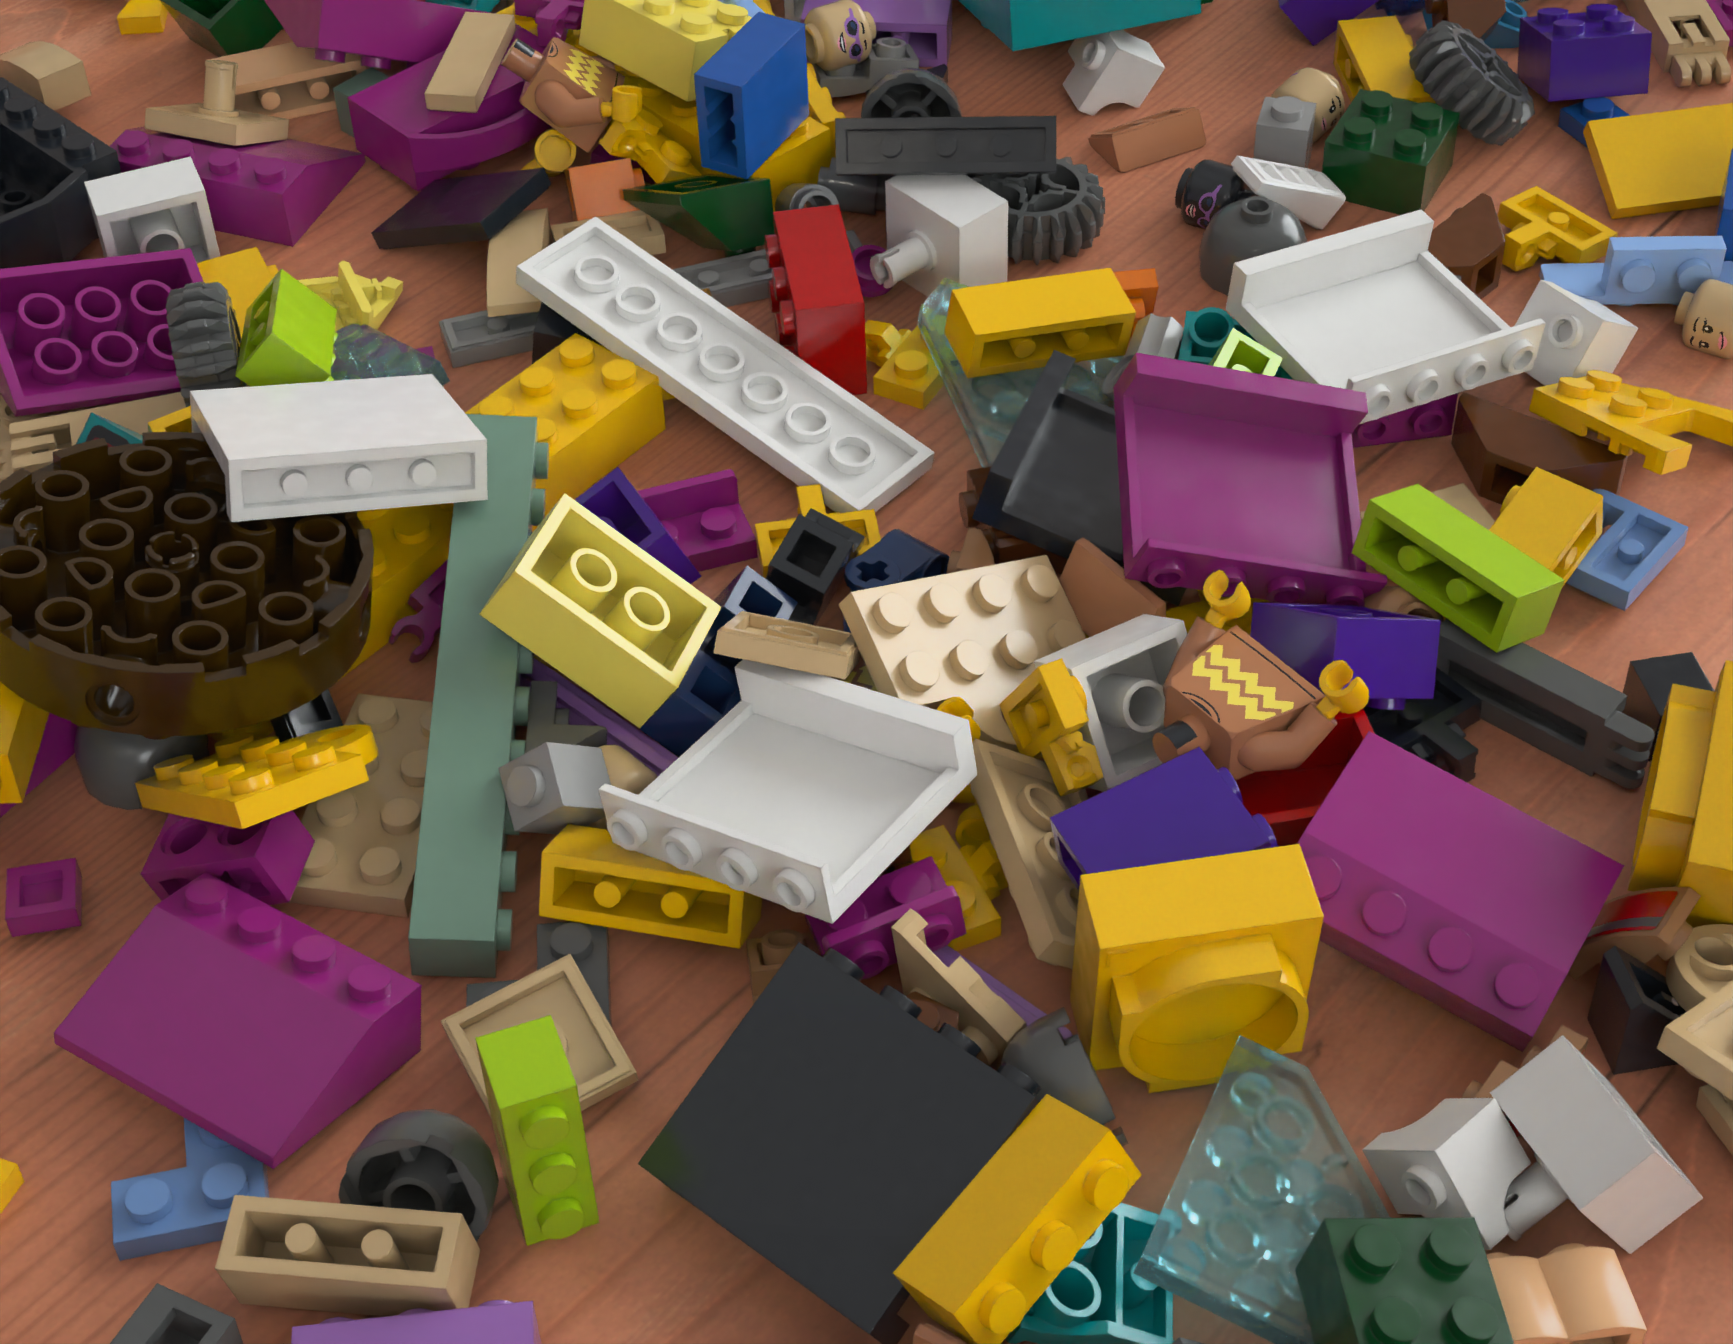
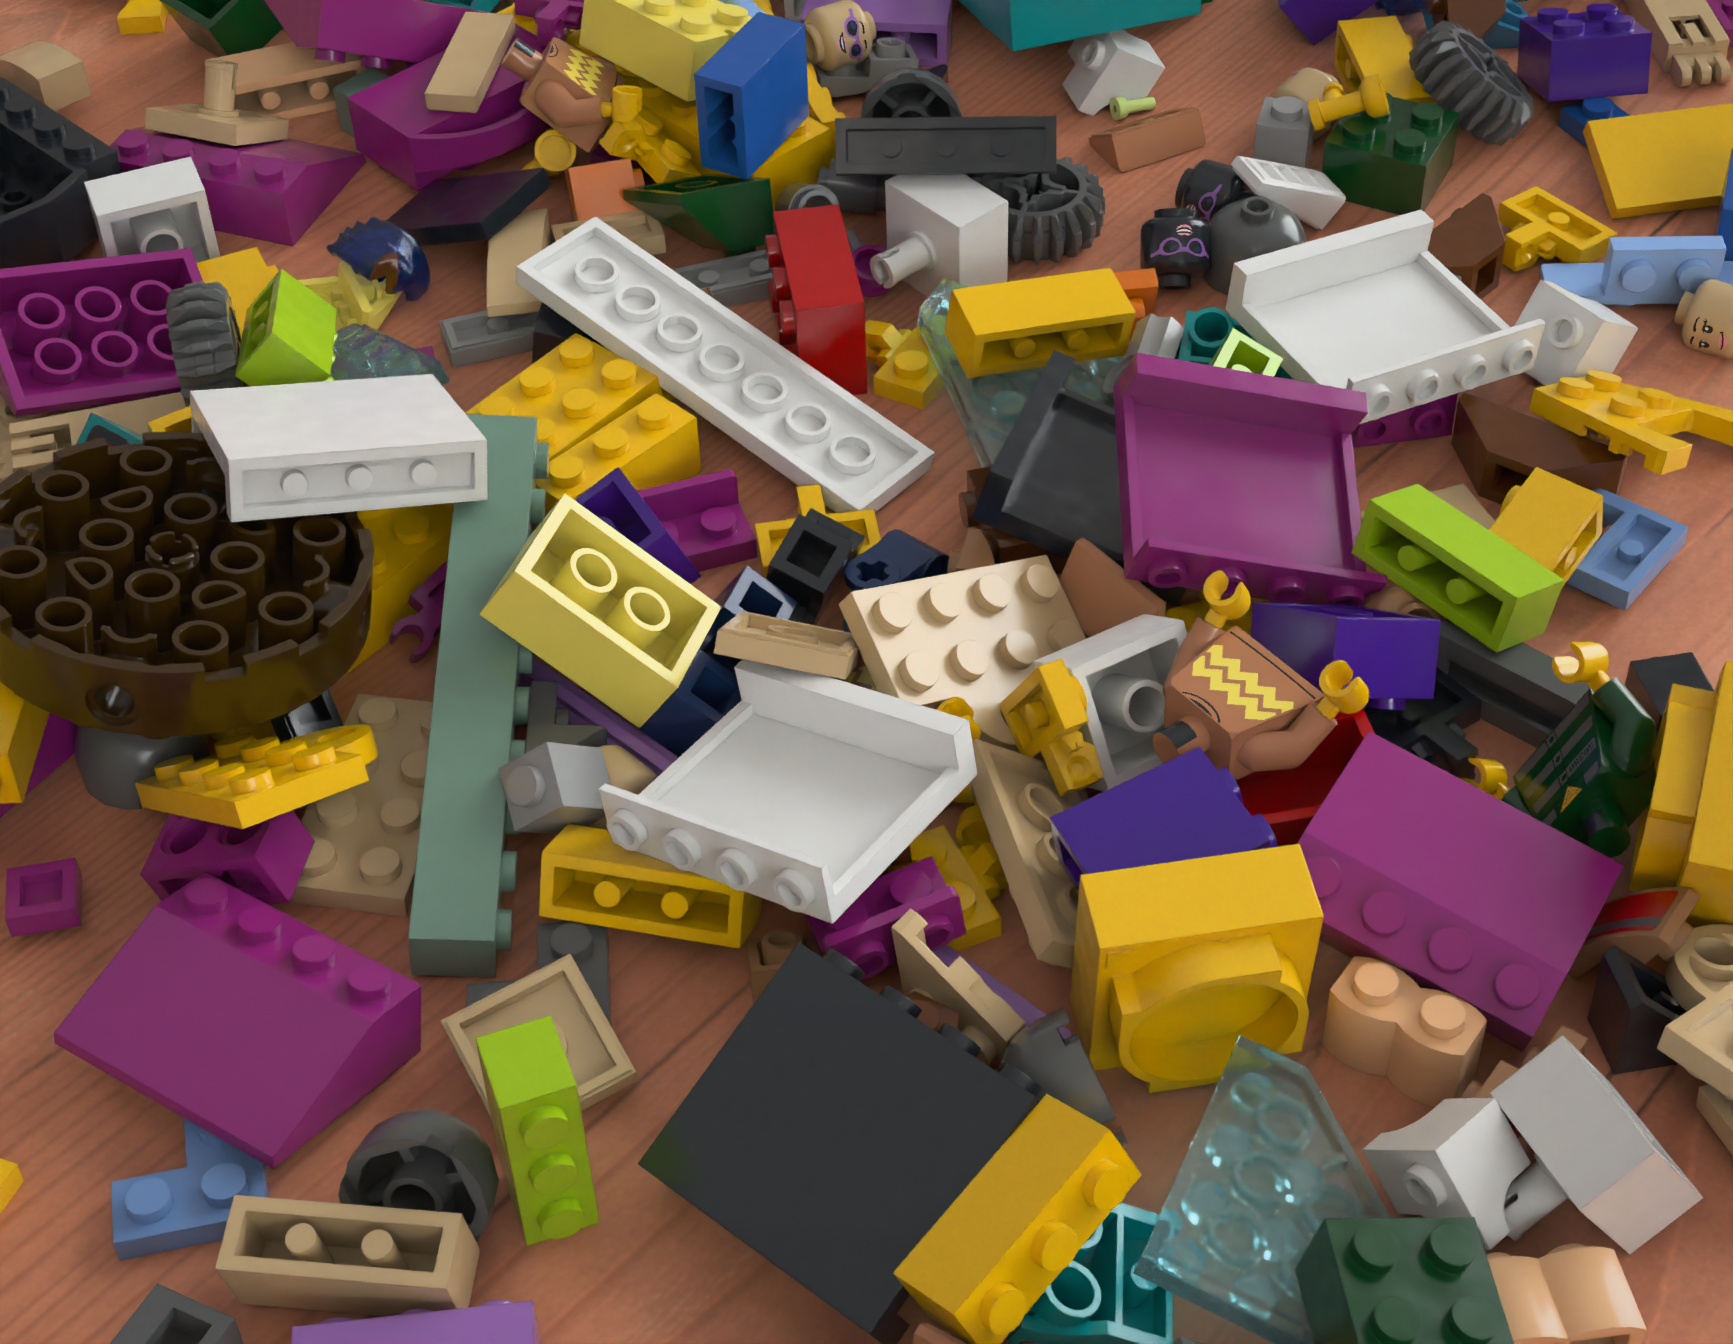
none -> clear blue hair [326,216,430,301]
none -> yellow brick [532,393,701,531]
none -> yellowish green piece [1110,96,1156,121]
none -> black head [1140,208,1211,290]
none -> yellow piece [1308,73,1390,131]
none -> light nougat brick [1322,956,1487,1107]
none -> dark green torso [1457,641,1657,858]

